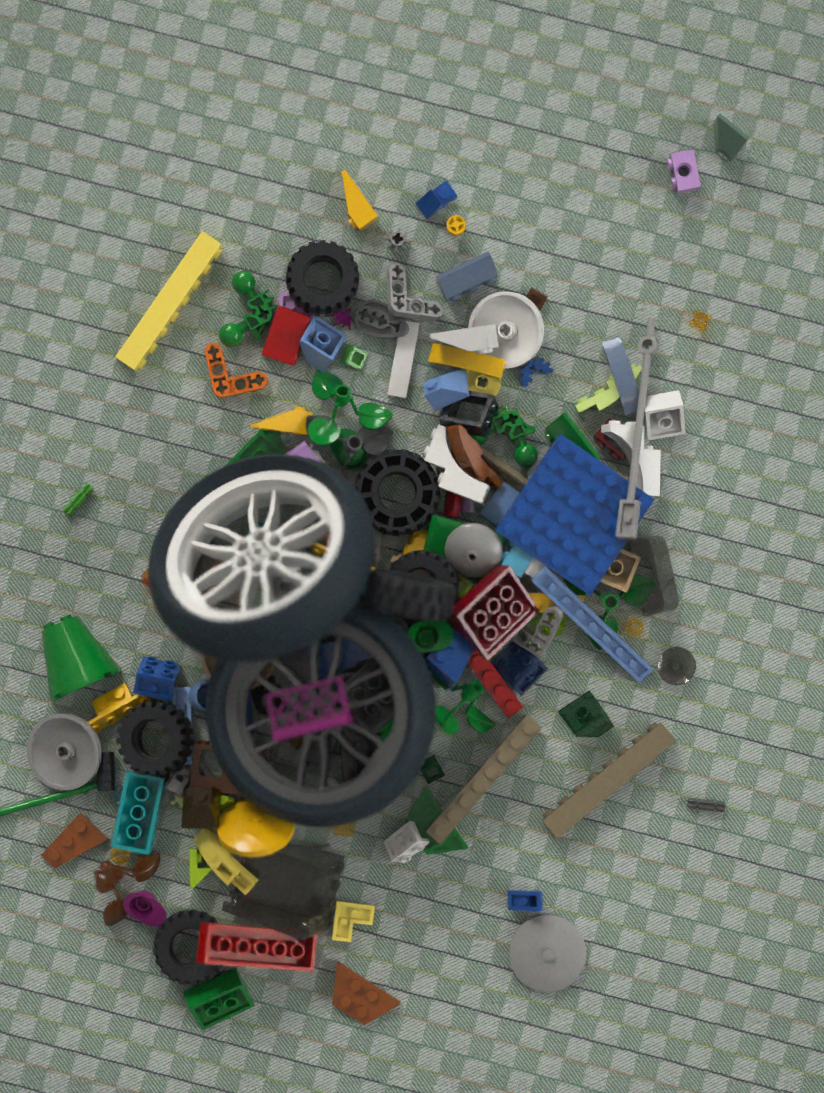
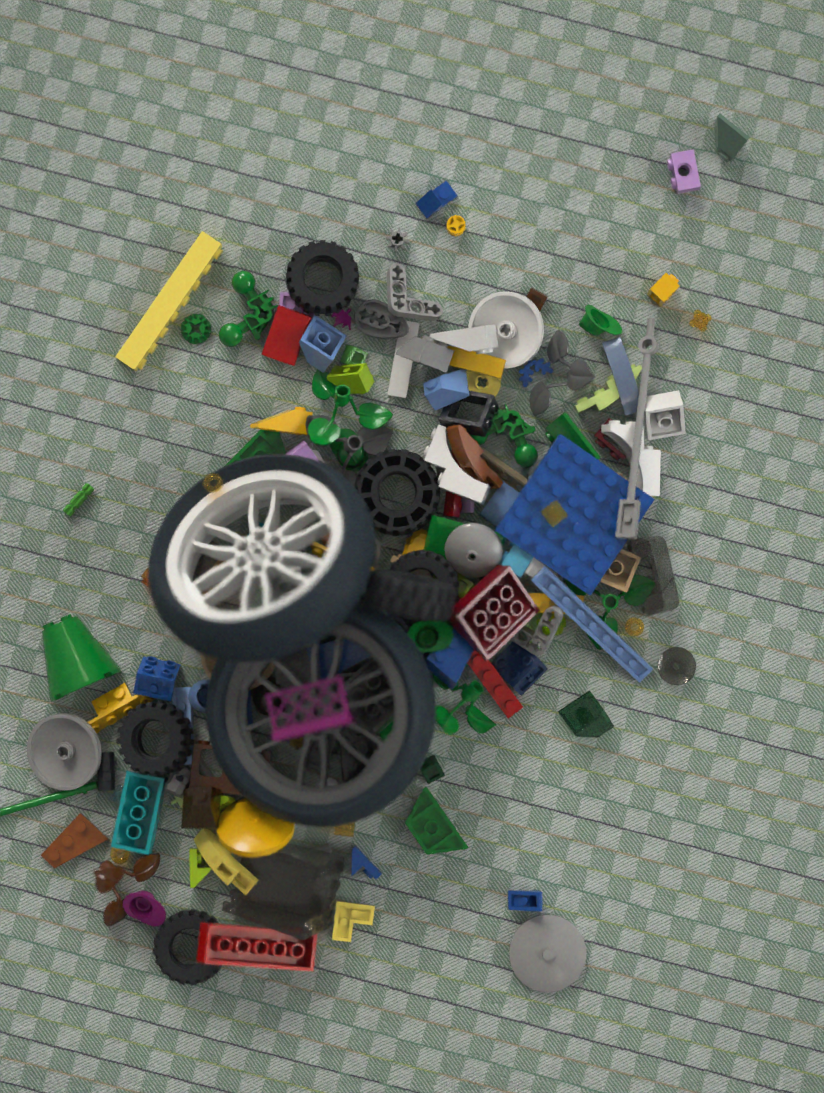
green slope [184,968,255,1030] -> none
orange beam [205,343,268,398] -> none
dark orange wing [332,961,400,1025] -> none
yellow slope [342,169,378,232] -> none
white bracket [383,821,429,863] -> none
dark tan brick [424,715,542,844] -> none
sand blue slope [436,251,498,303] -> none
dark tan brick [542,722,676,839] -> none
dark grey axle [687,798,725,812] -> none
none -> green gear [181,314,211,344]
none -> clear yellow plate [203,473,223,492]
none -> lime slope [327,363,375,394]
none -> blue slope [351,846,382,879]
none -> light grey slope [396,335,454,372]
none -> dark grey plant [529,330,596,416]
none -> clear yellow plate [540,500,568,527]
none -> green piece [579,305,622,336]
none -> yellow brick [647,273,680,307]

